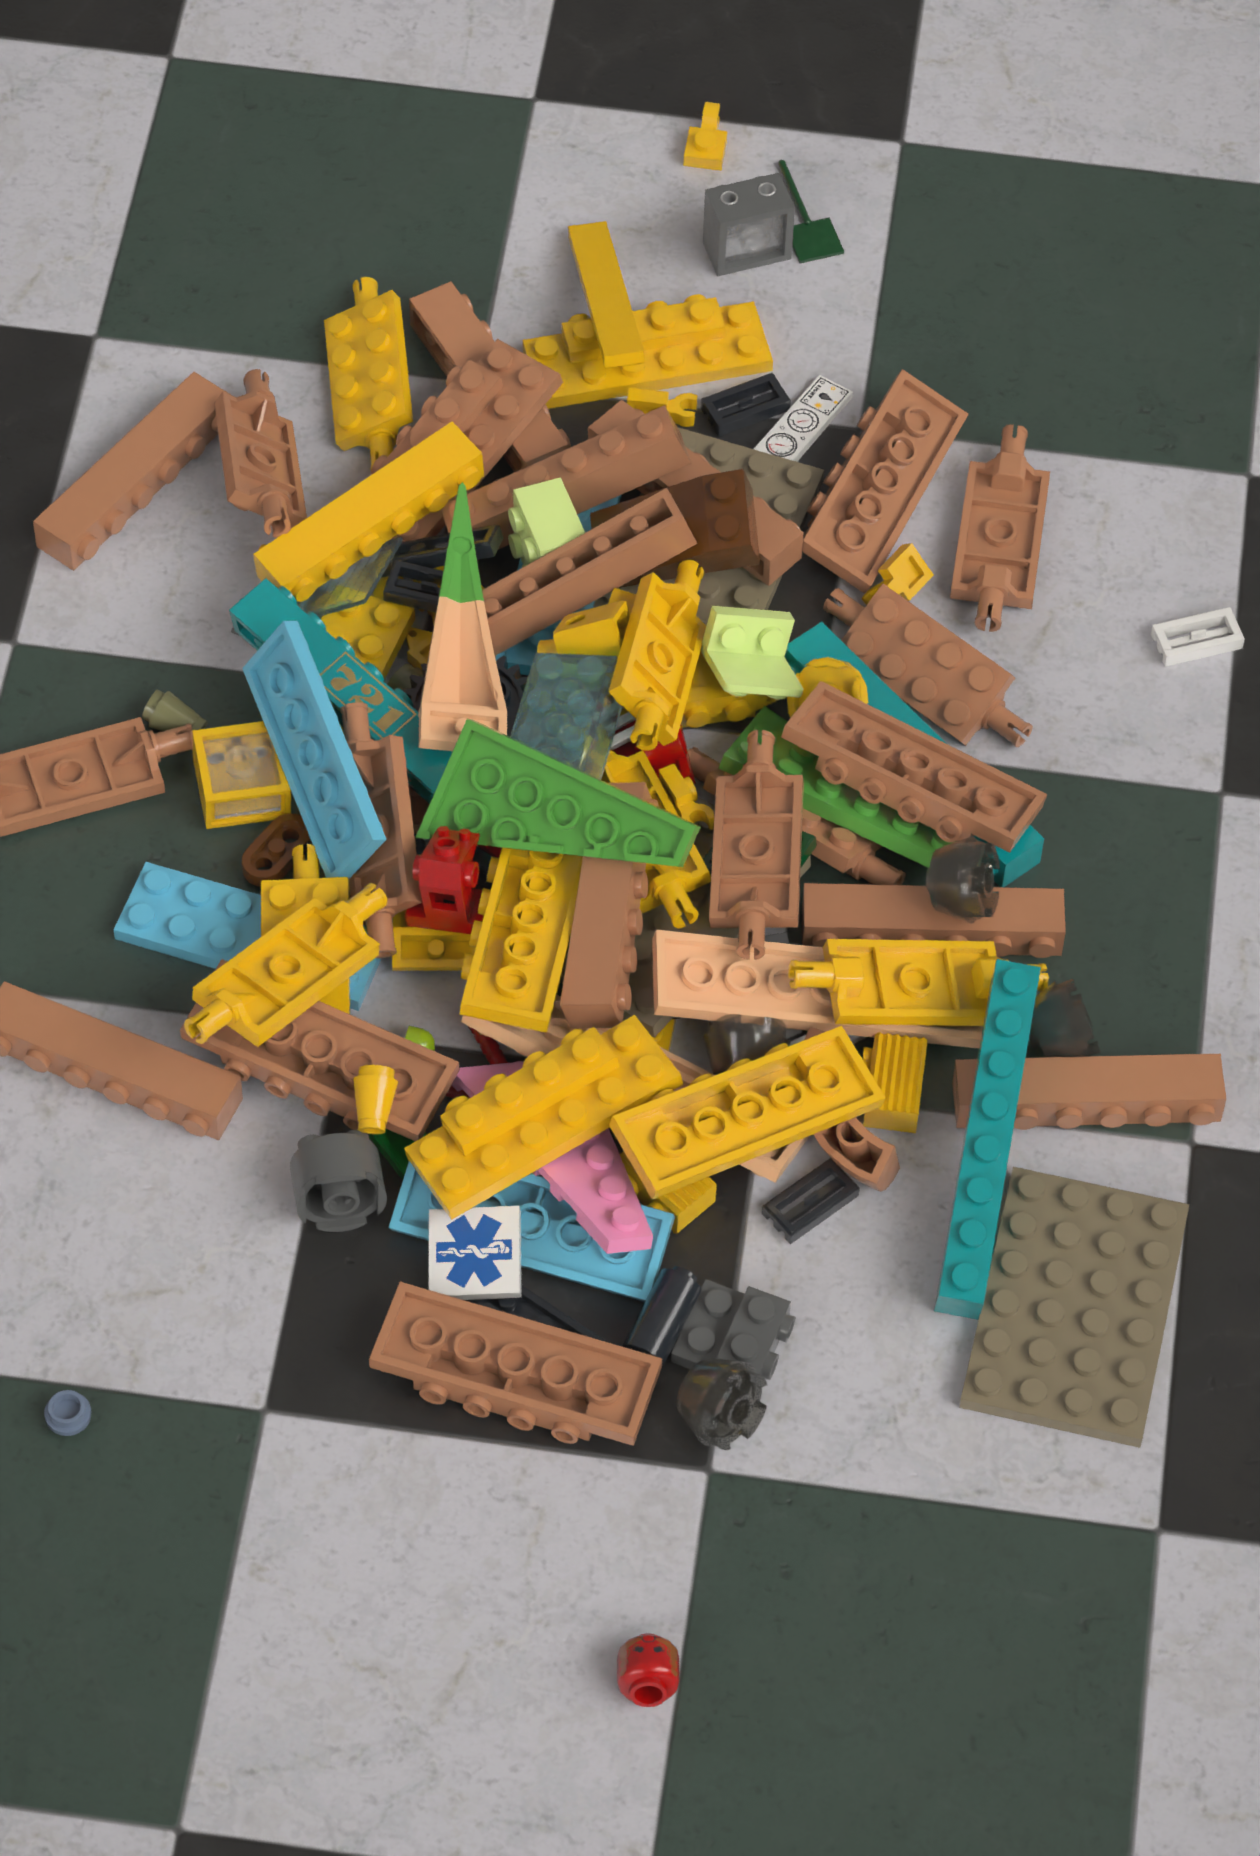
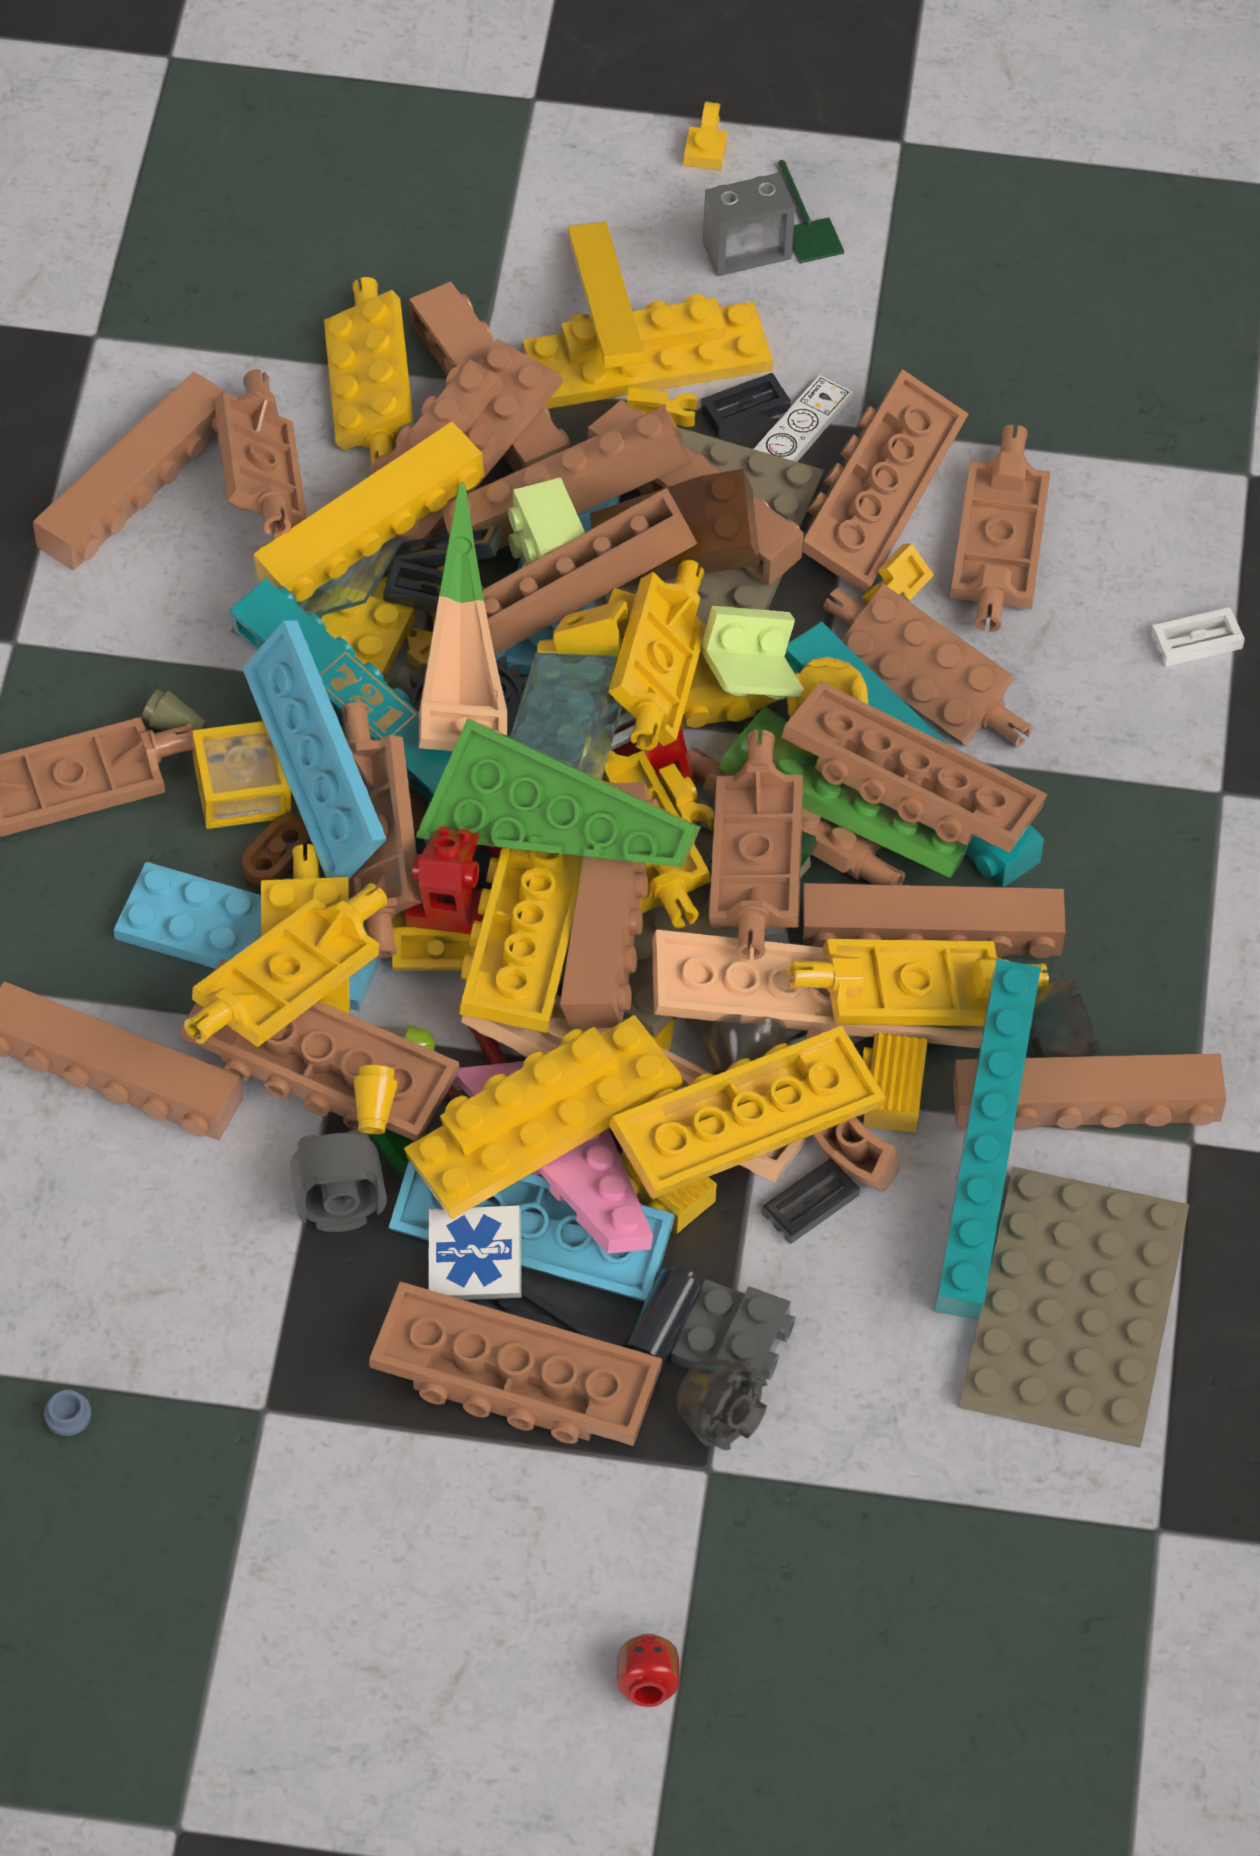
clear smoke cone [926,836,1000,924] -> none

